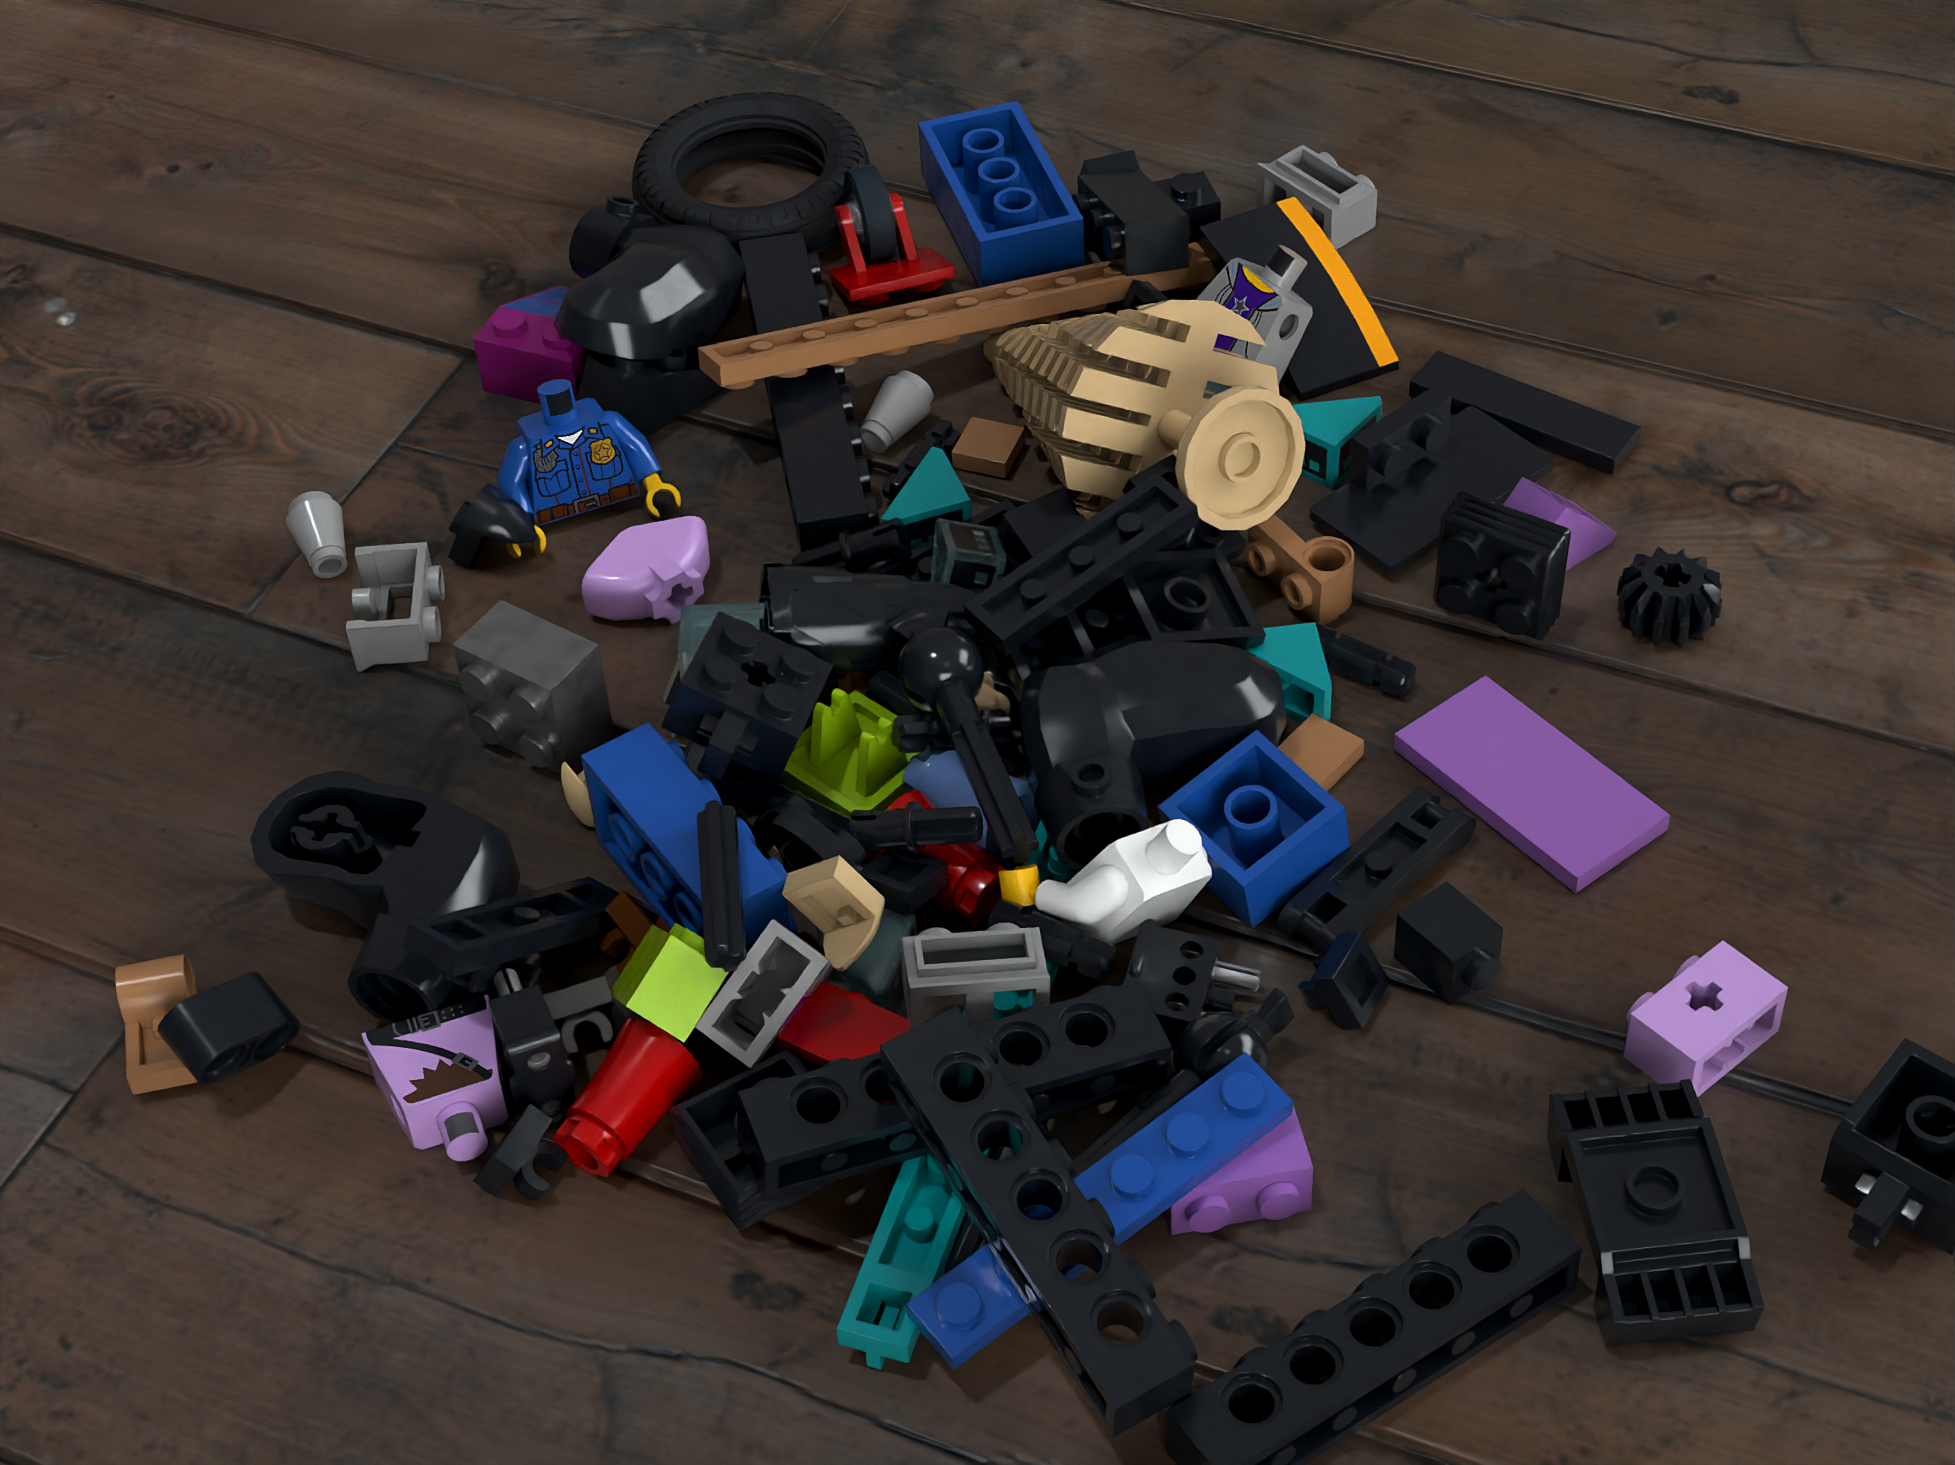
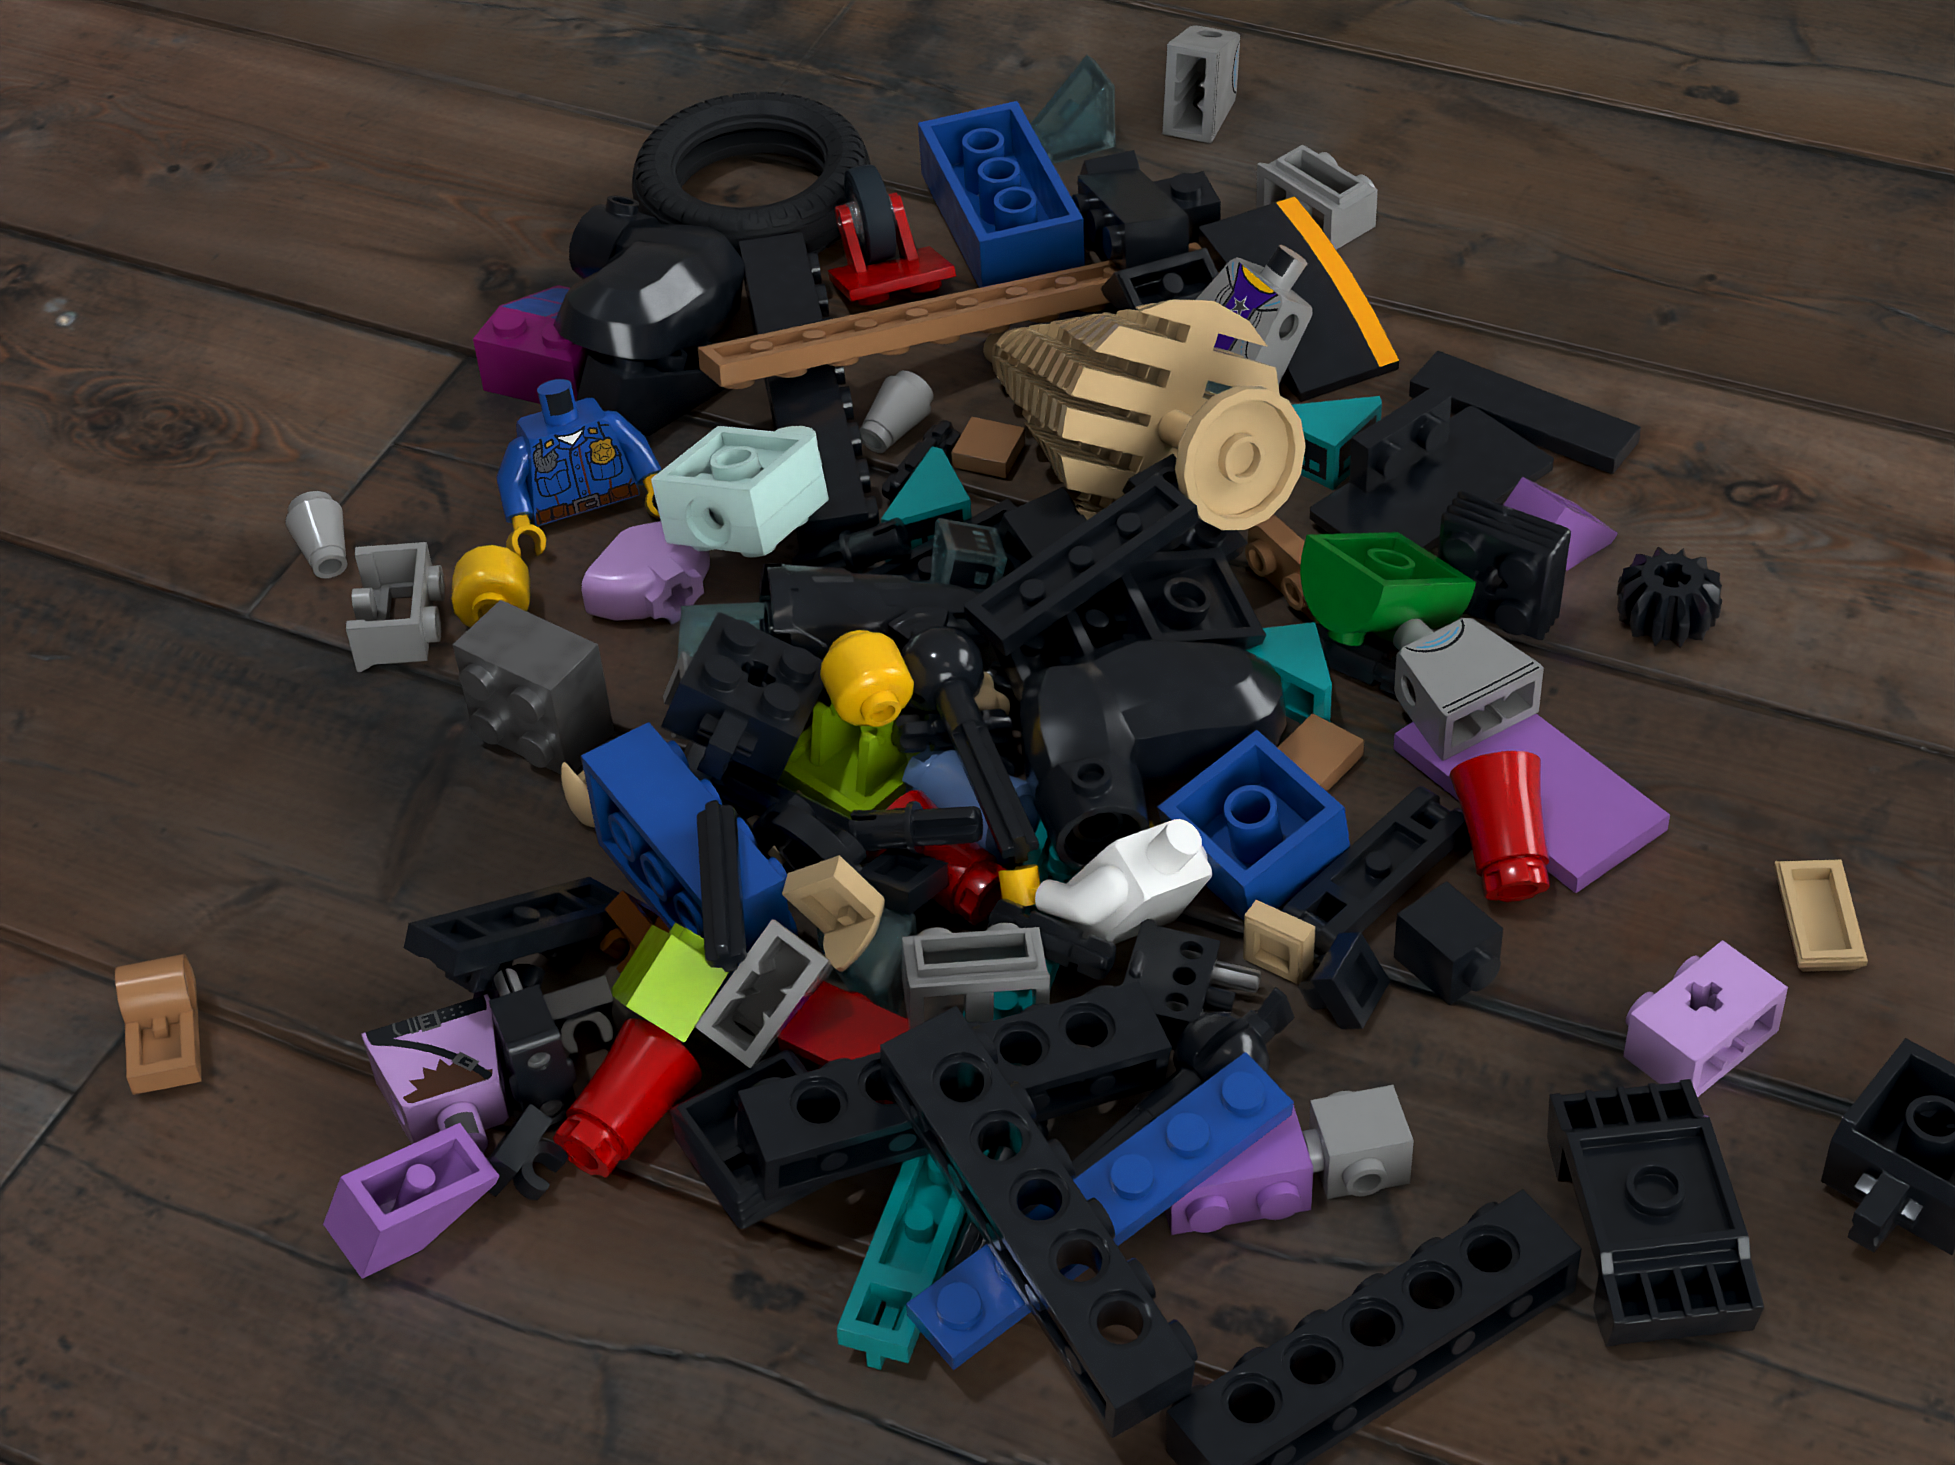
black beam [157,972,301,1085] -> none
black piece [250,770,521,1025] -> none
black plate [448,483,538,569] -> none
none -> medium lavender slope [323,1123,499,1279]
none -> yellow head [451,545,530,628]
none -> light aqua brick [651,426,829,558]
none -> yellow head [820,630,914,727]
none -> clear light blue slope [1031,55,1116,164]
none -> black slope [1101,248,1219,311]
none -> light grey torso [1162,26,1240,143]
none -> tan tile [1243,900,1315,984]
none -> green brick [1300,532,1476,646]
none -> light grey brick [1302,1085,1414,1199]
none -> light grey torso [1393,618,1544,761]
none -> red plant [1449,751,1550,902]
none -> tan tile [1774,859,1868,972]

